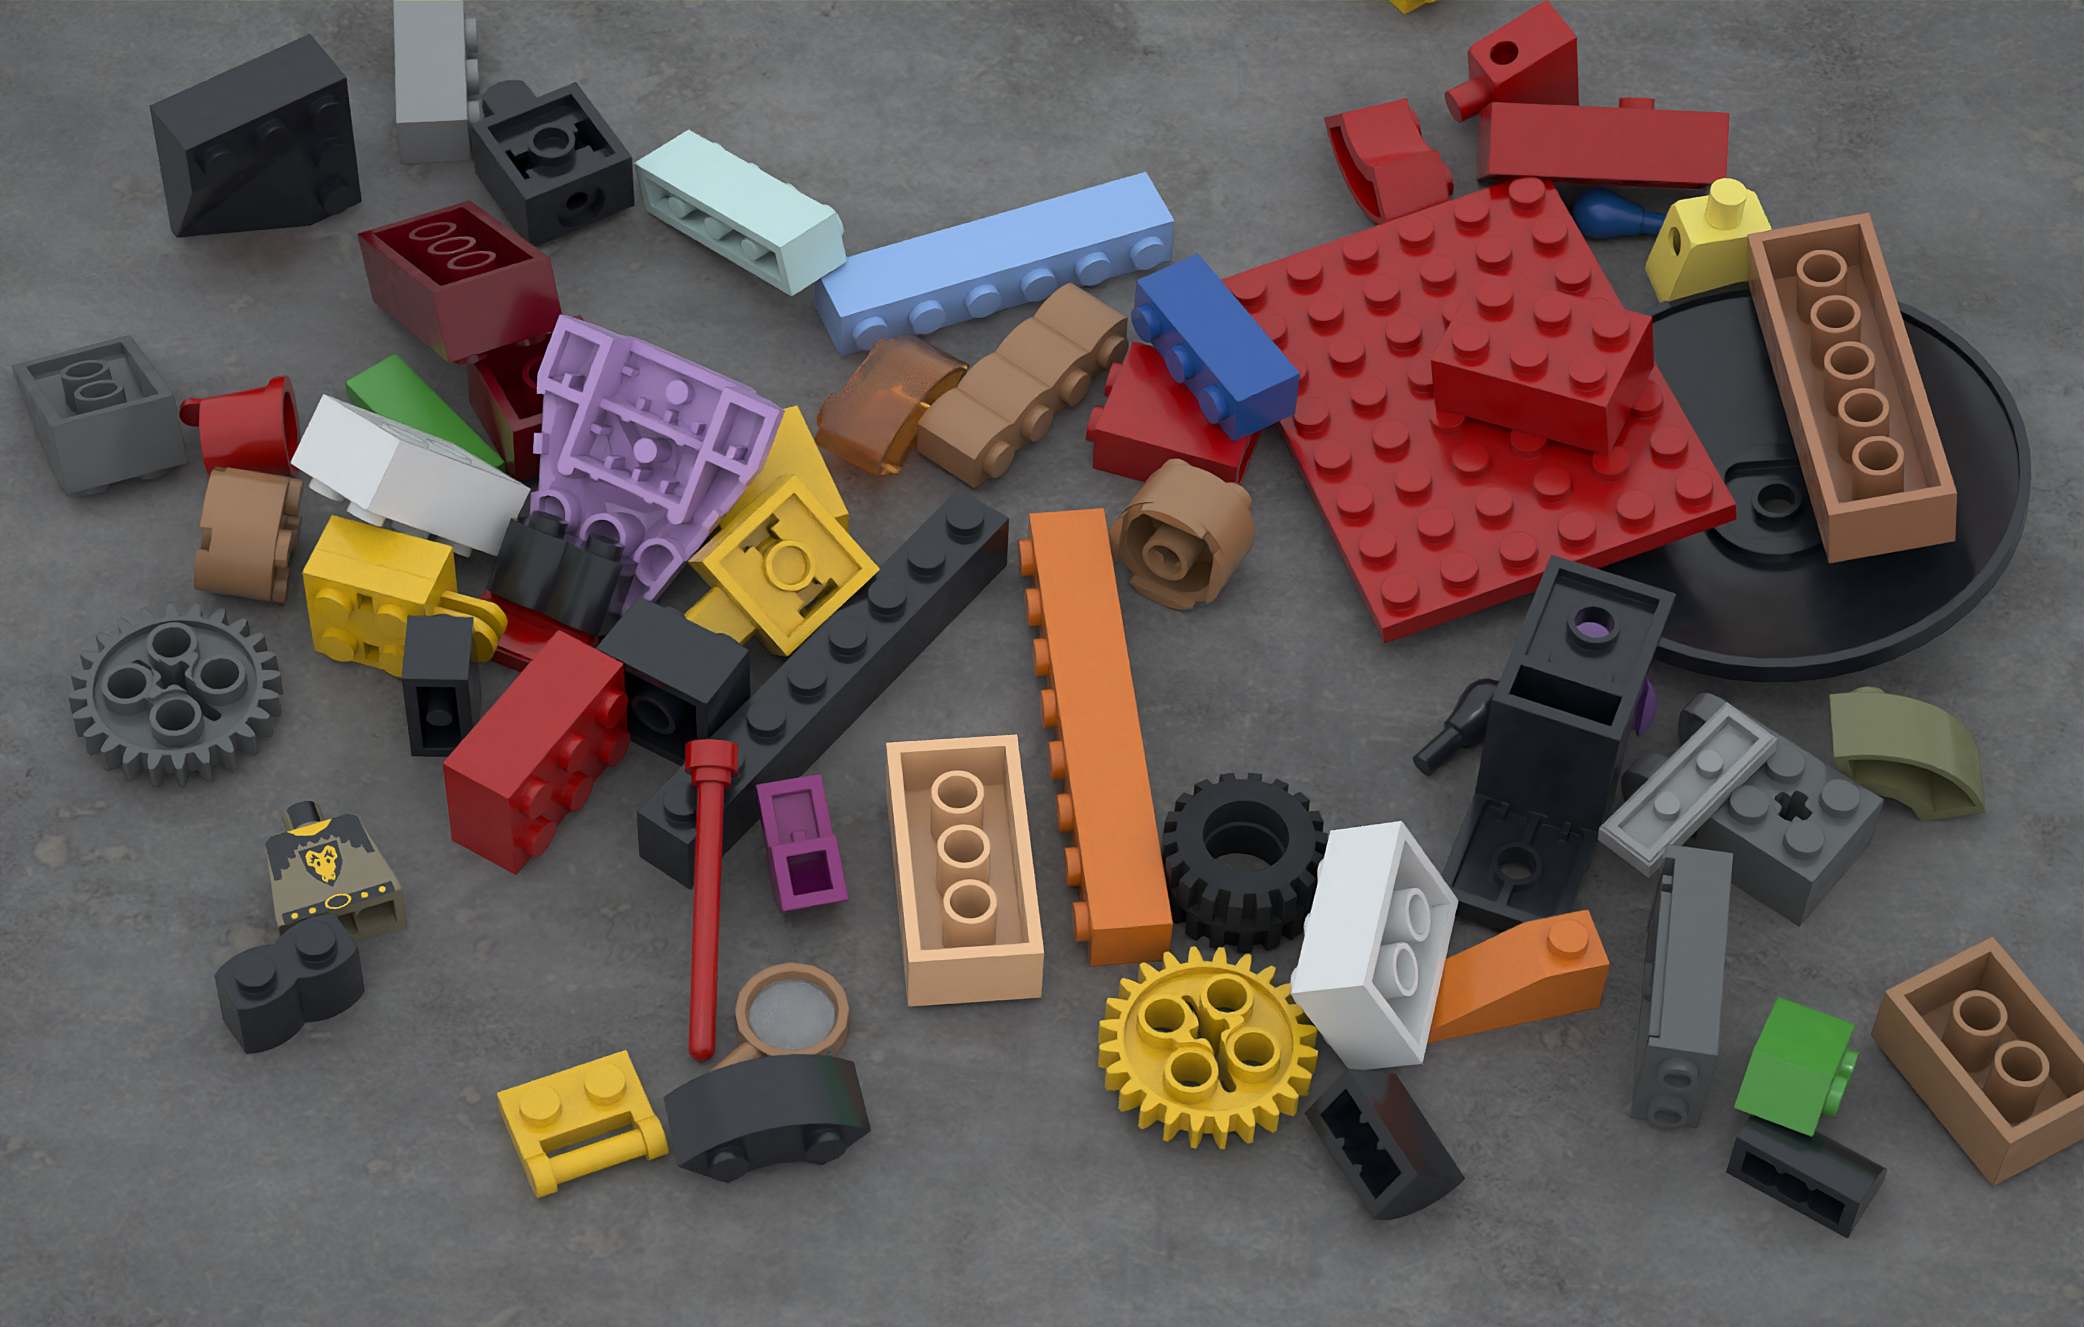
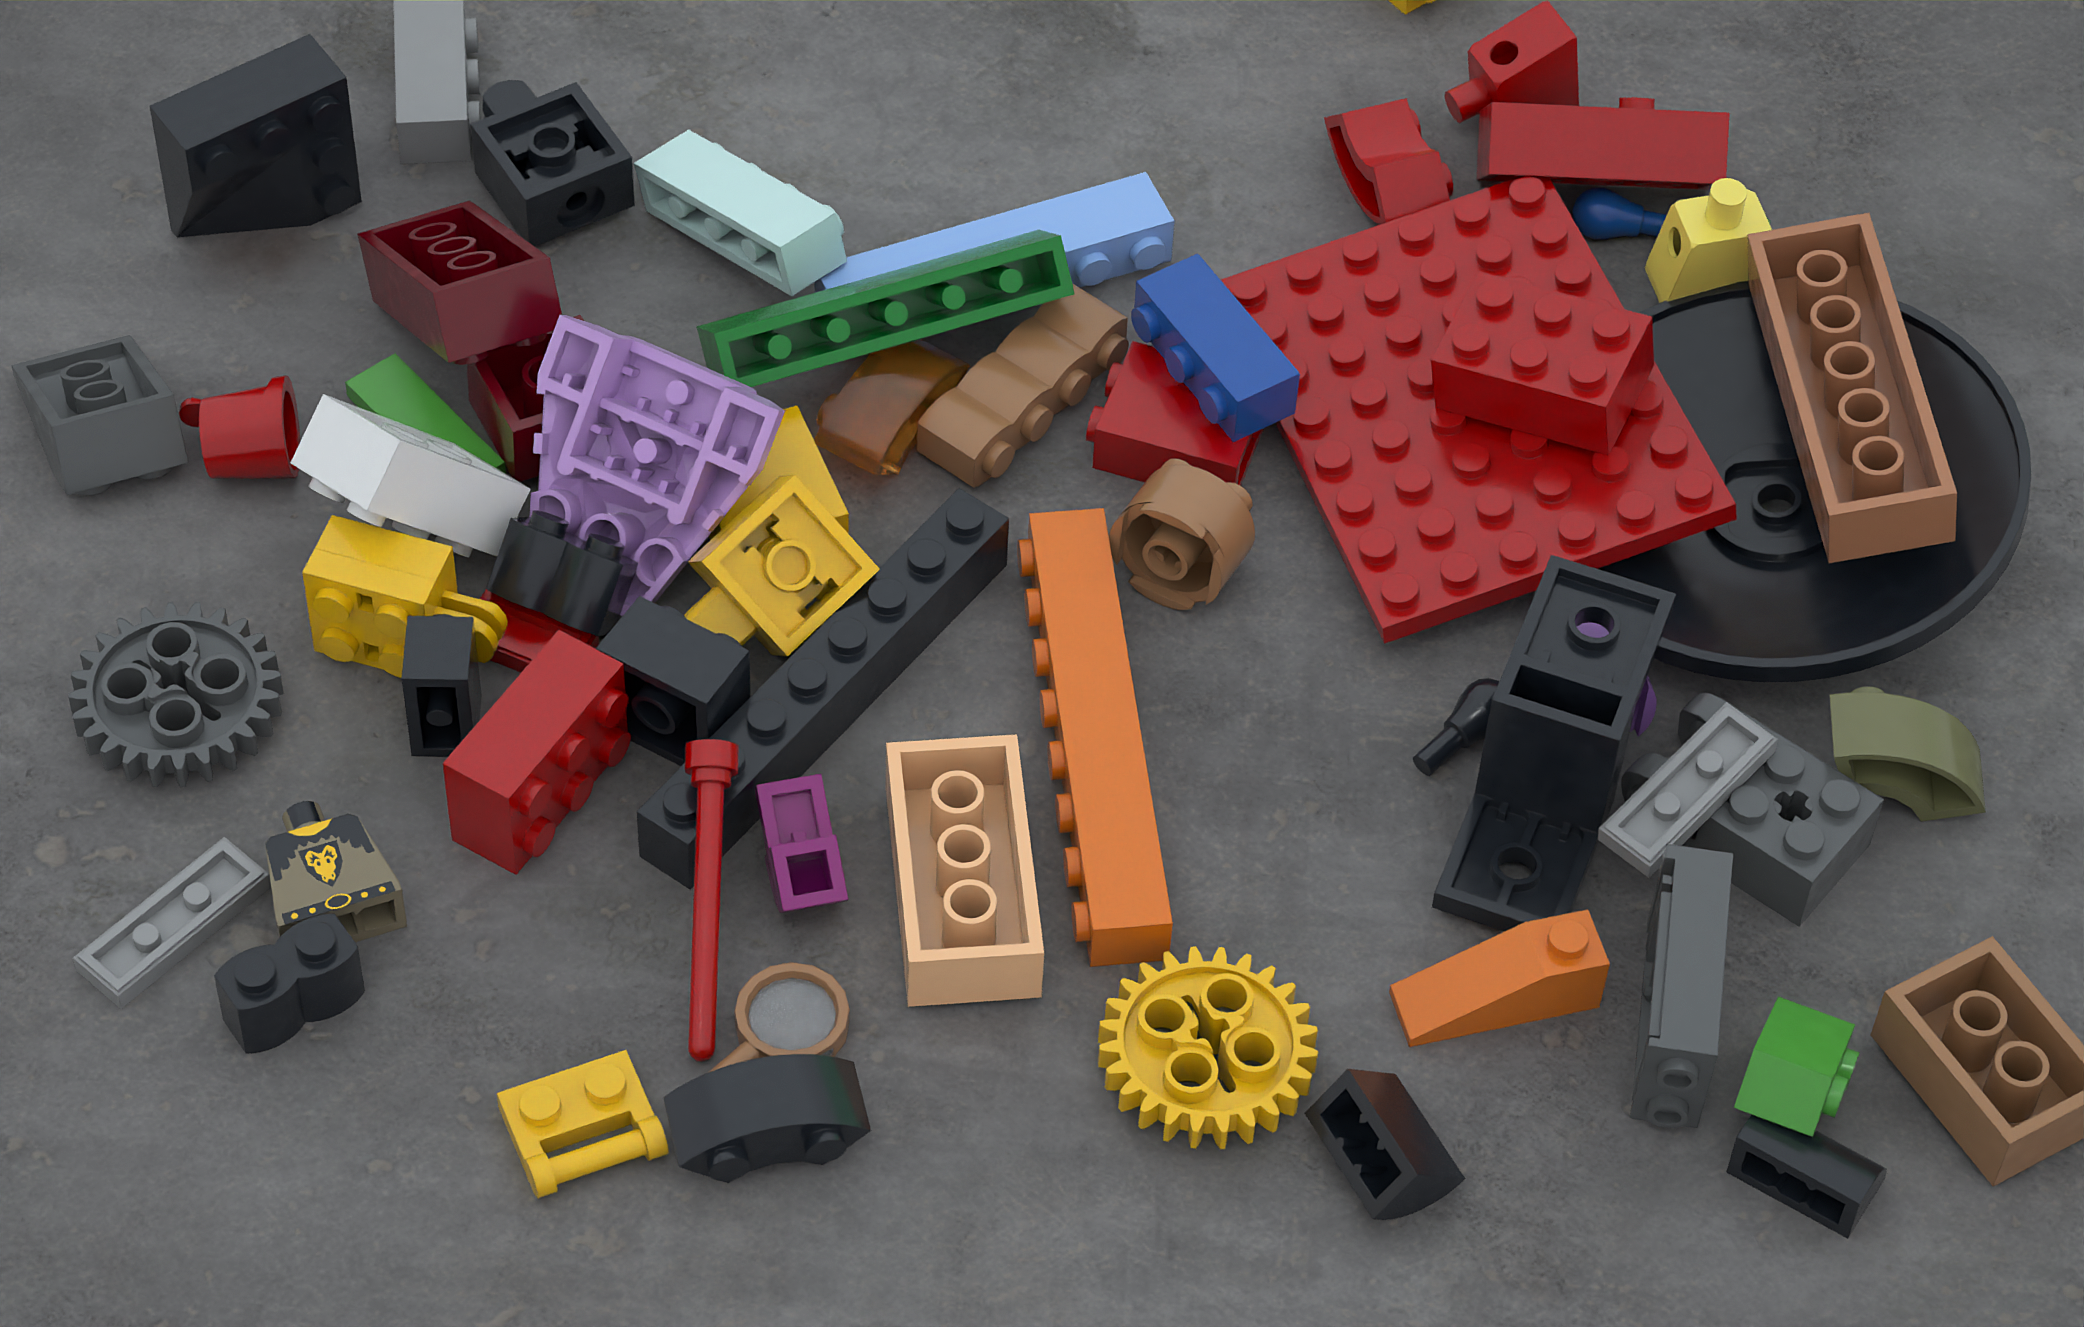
medium nougat brick [194,466,304,603] -> none
black tyre [1161,772,1328,953] -> none
white brick [1291,821,1459,1070] -> none
none -> light grey tile [73,837,271,1009]
none -> green brick [696,230,1075,387]

